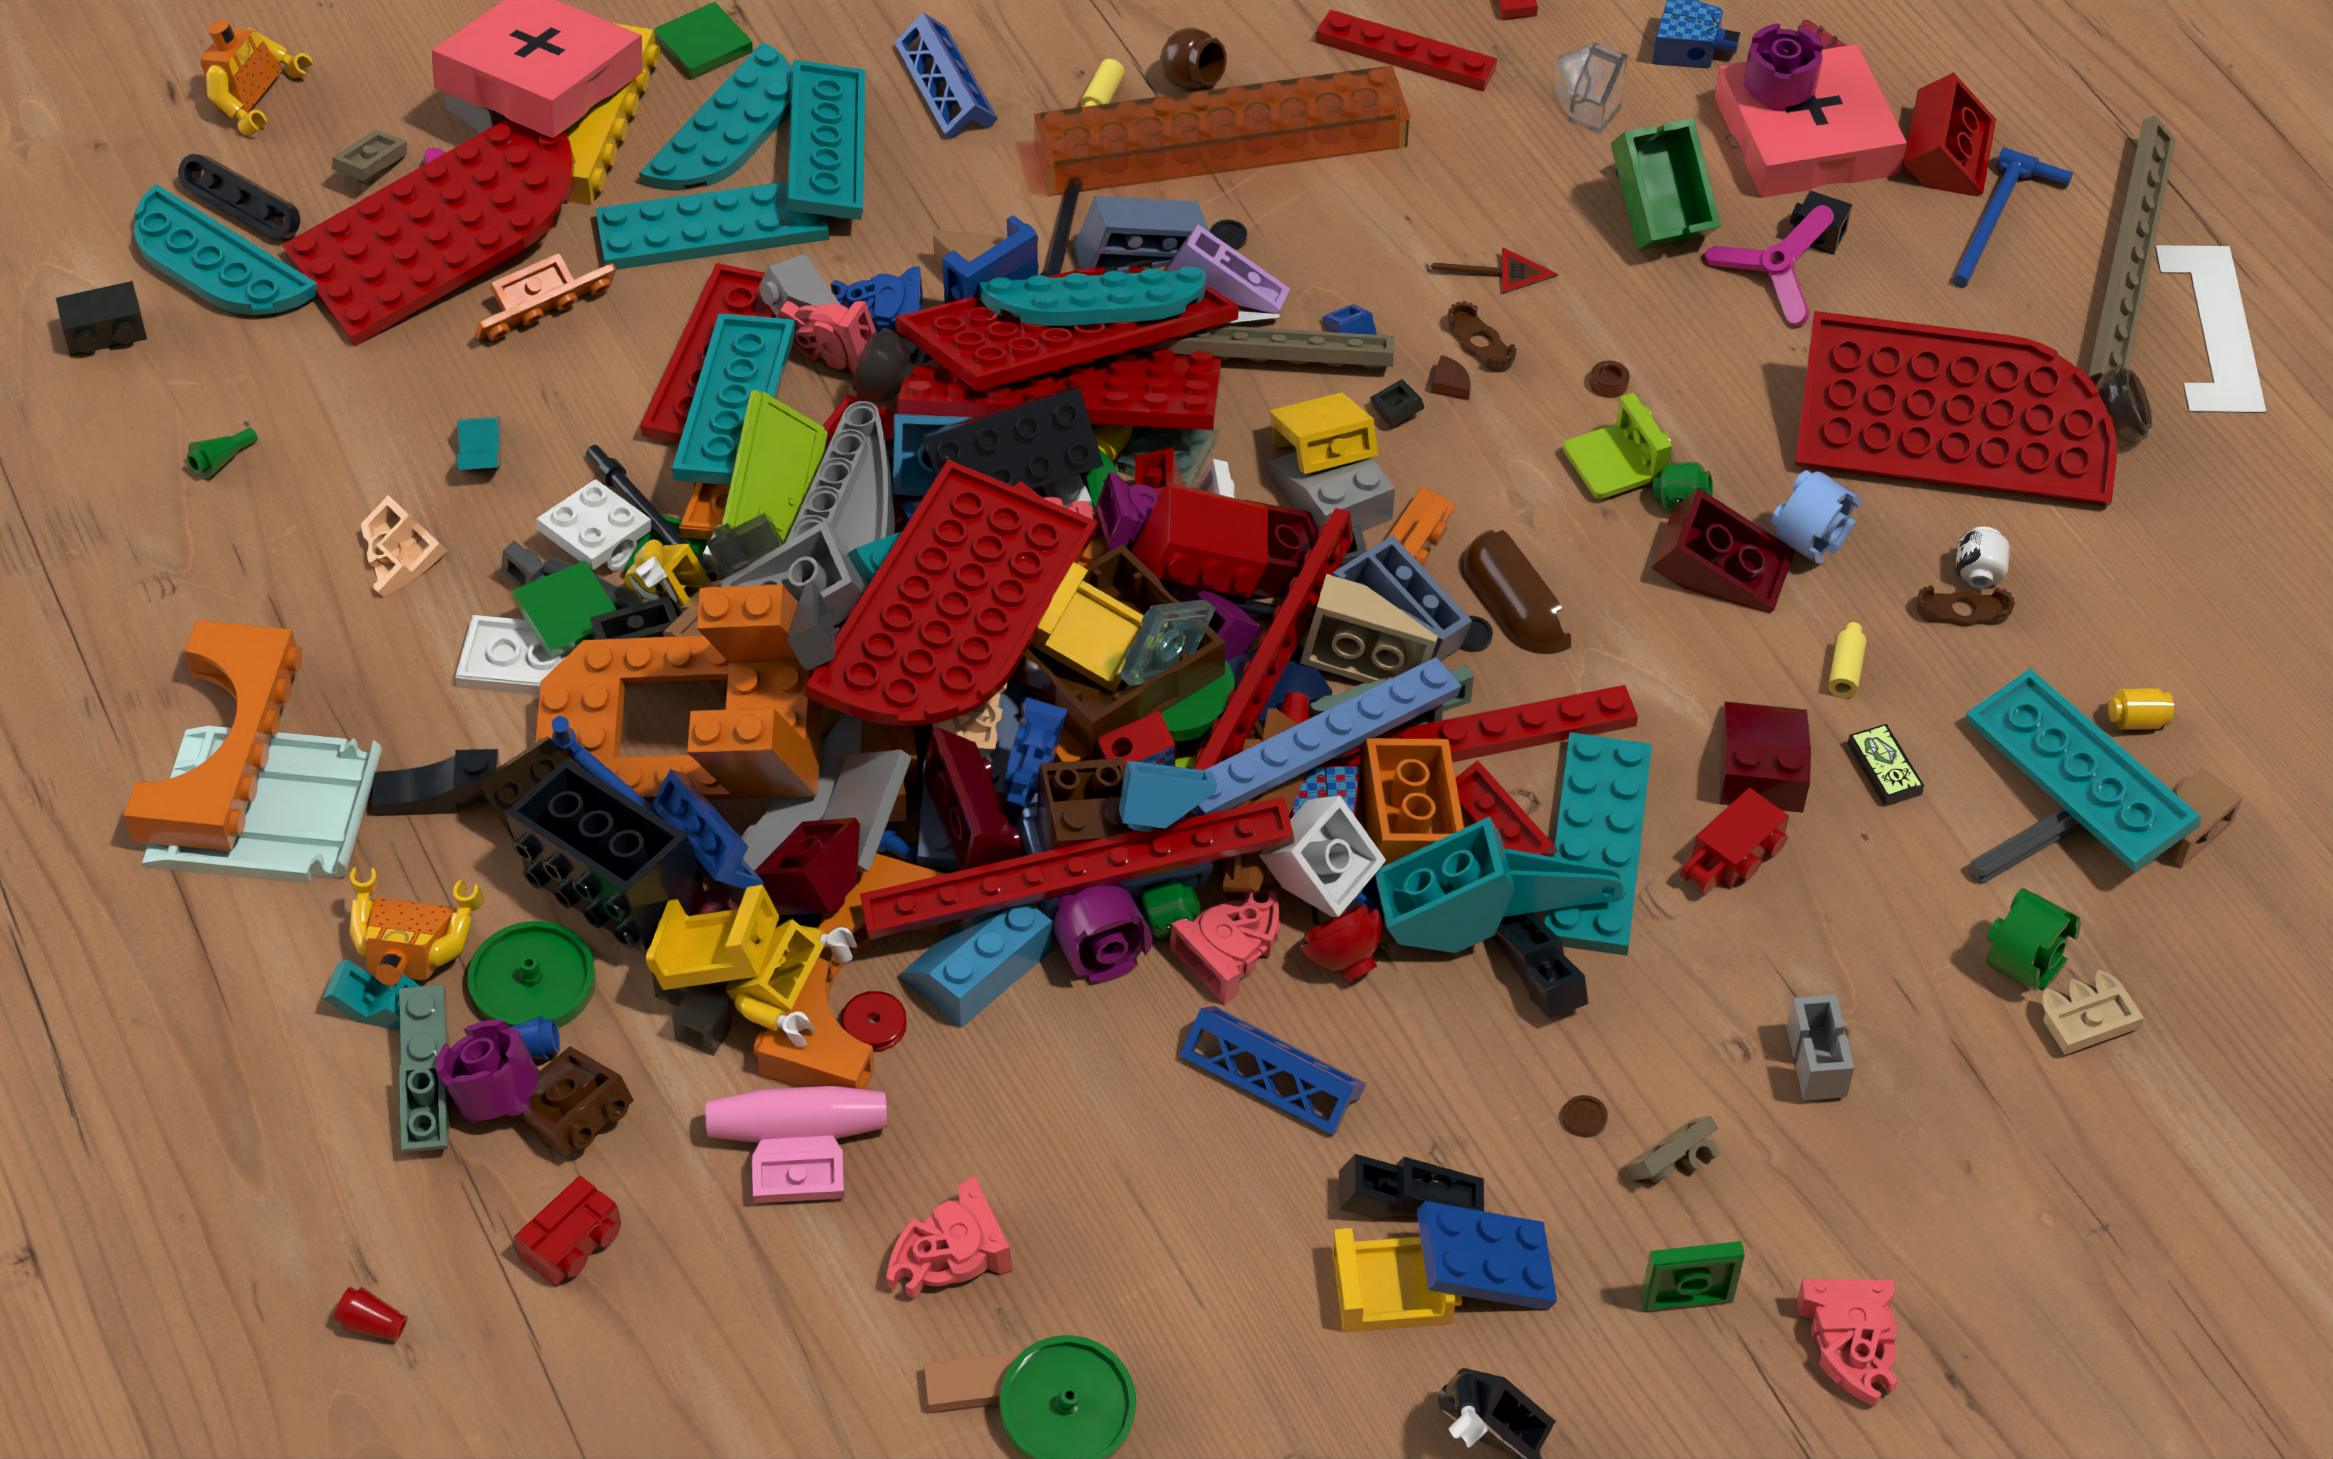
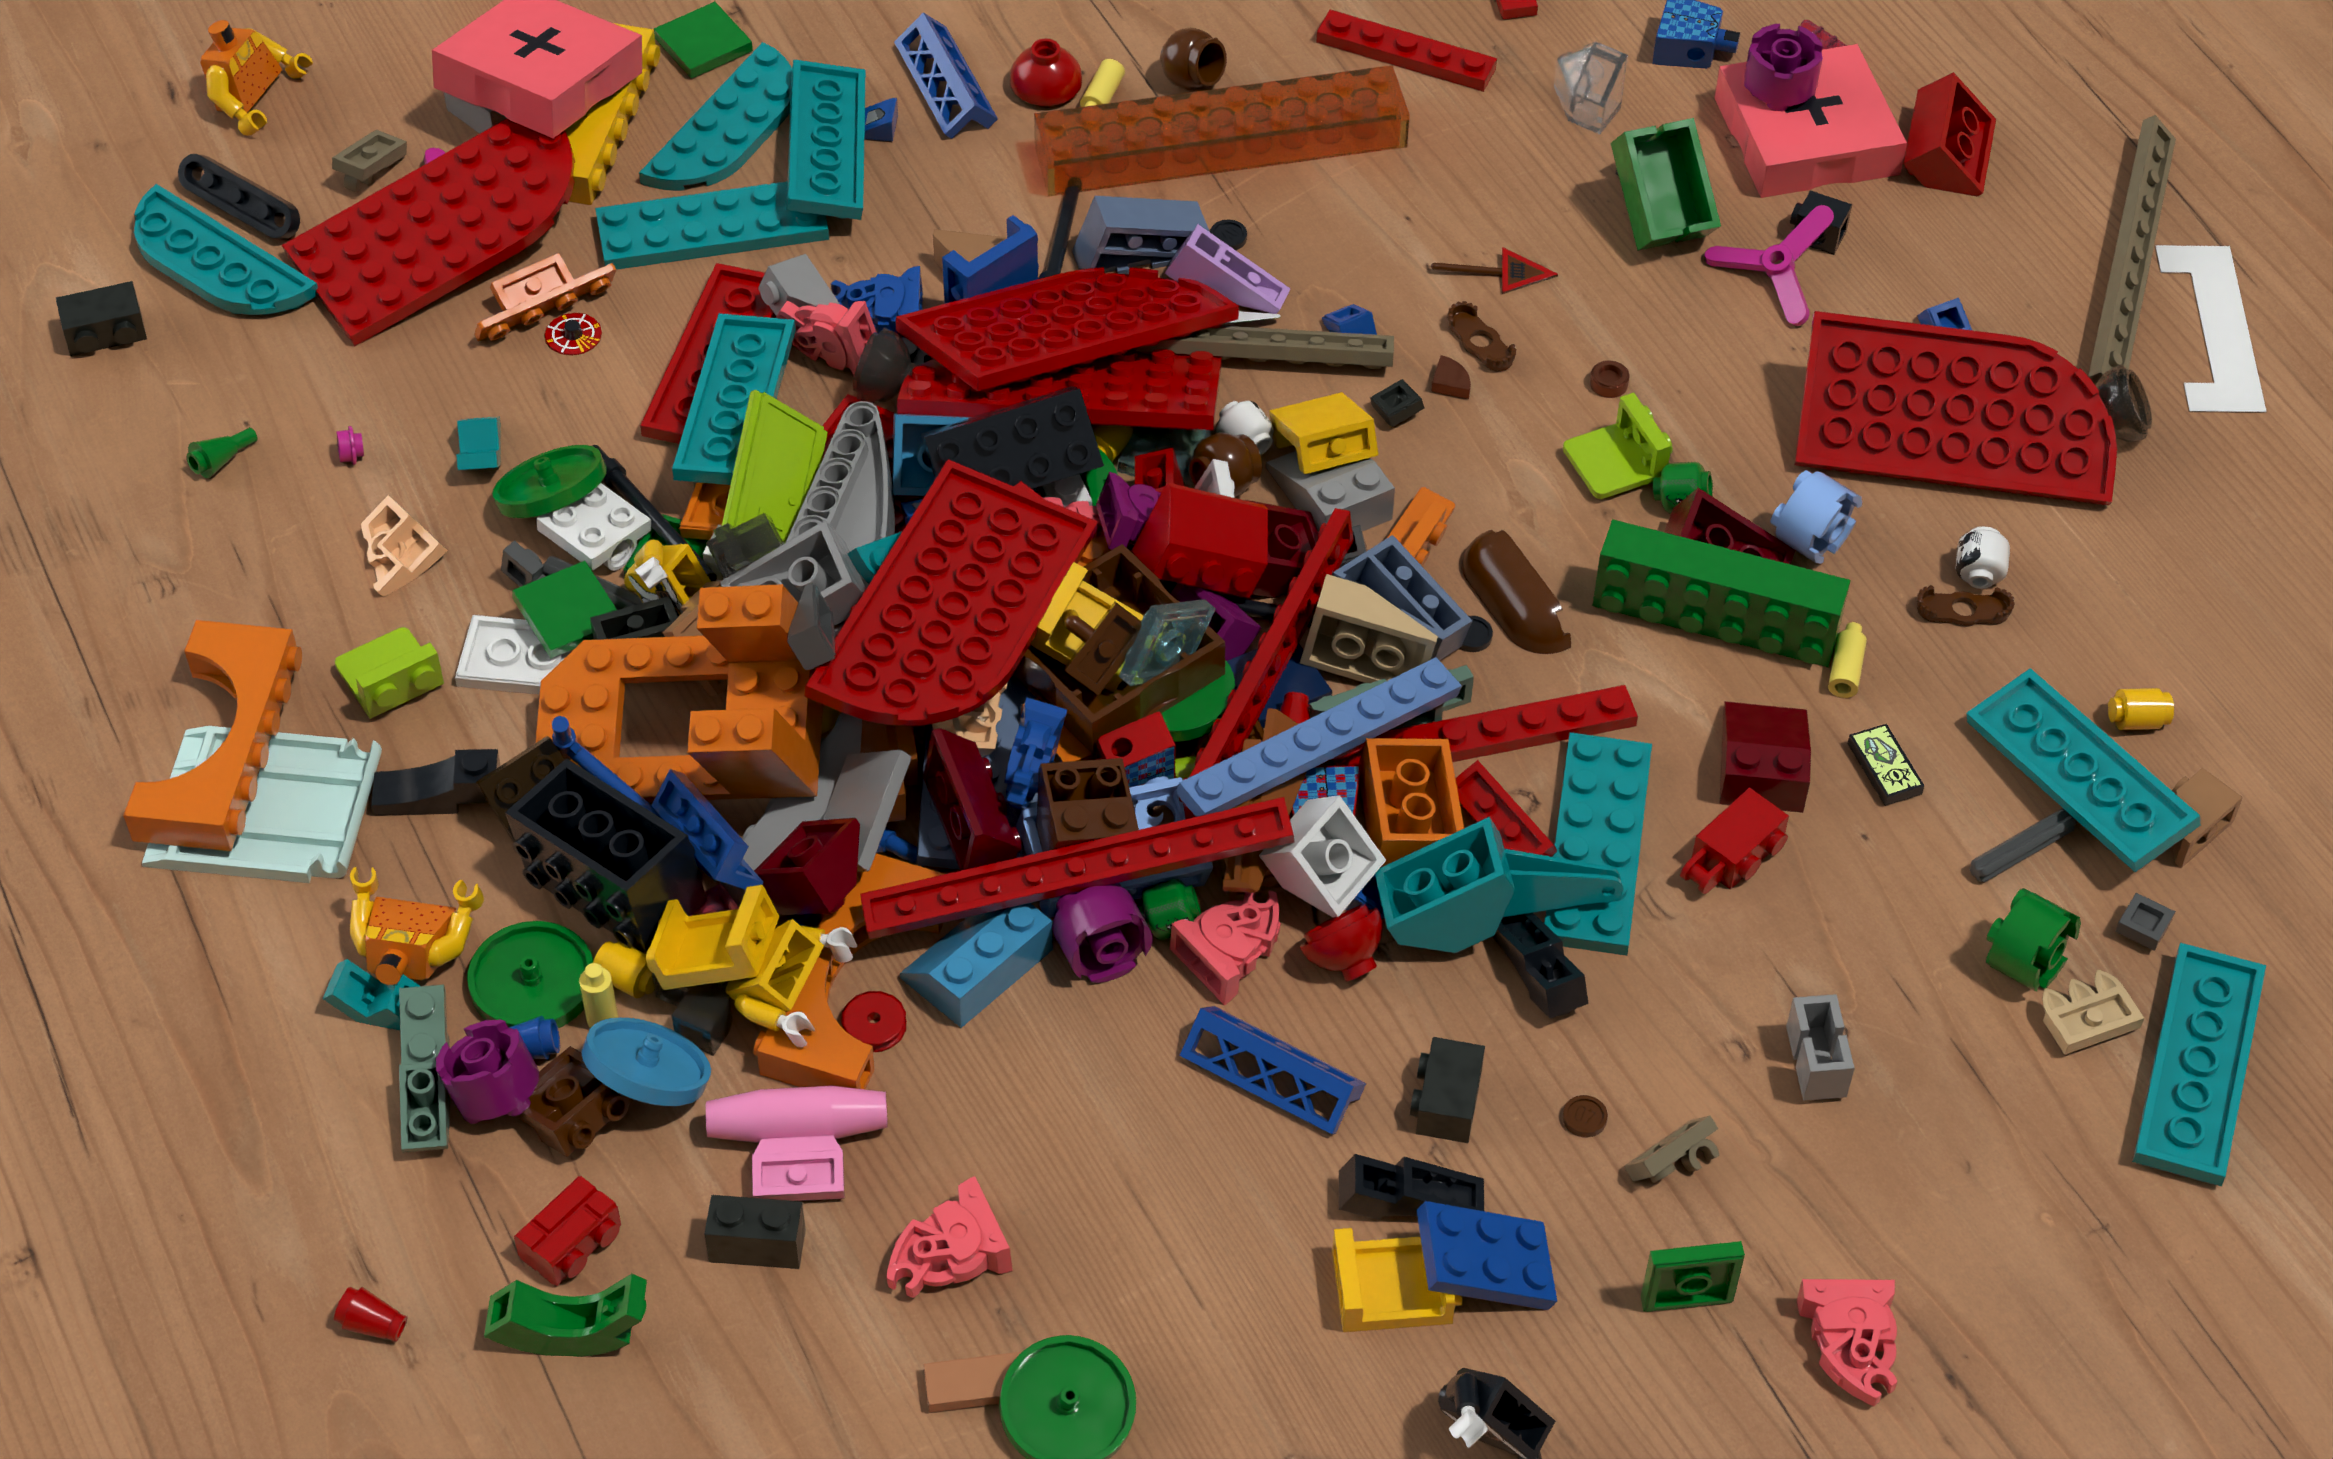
teal plate [979,266,1206,326] -> none
dark azure slope [1119,761,1217,832] -> none
blue bar [1953,147,2073,287] -> none
none -> lime bracket [335,627,444,719]
none -> dark pink plate [336,426,364,465]
none -> green arch [484,1273,647,1357]
none -> green piece [492,445,607,518]
none -> red piece [545,313,602,356]
none -> light yellow cylinder [579,963,618,1028]
none -> dark azure piece [582,1017,711,1106]
none -> yellow brick [593,941,658,998]
none -> pearl dark grey brick [704,1195,806,1269]
none -> blue slope [864,98,898,141]
none -> red piece [1010,38,1082,106]
none -> reddish brown plate [1062,601,1149,695]
none -> reddish brown piece [1189,432,1262,497]
none -> white head [1216,401,1274,455]
none -> pearl dark grey brick [1410,1037,1485,1143]
none -> green brick [1592,519,1851,667]
none -> blue slope [1917,298,1972,330]
none -> dark grey plate [2115,893,2176,951]
none -> teal plate [2132,943,2267,1187]

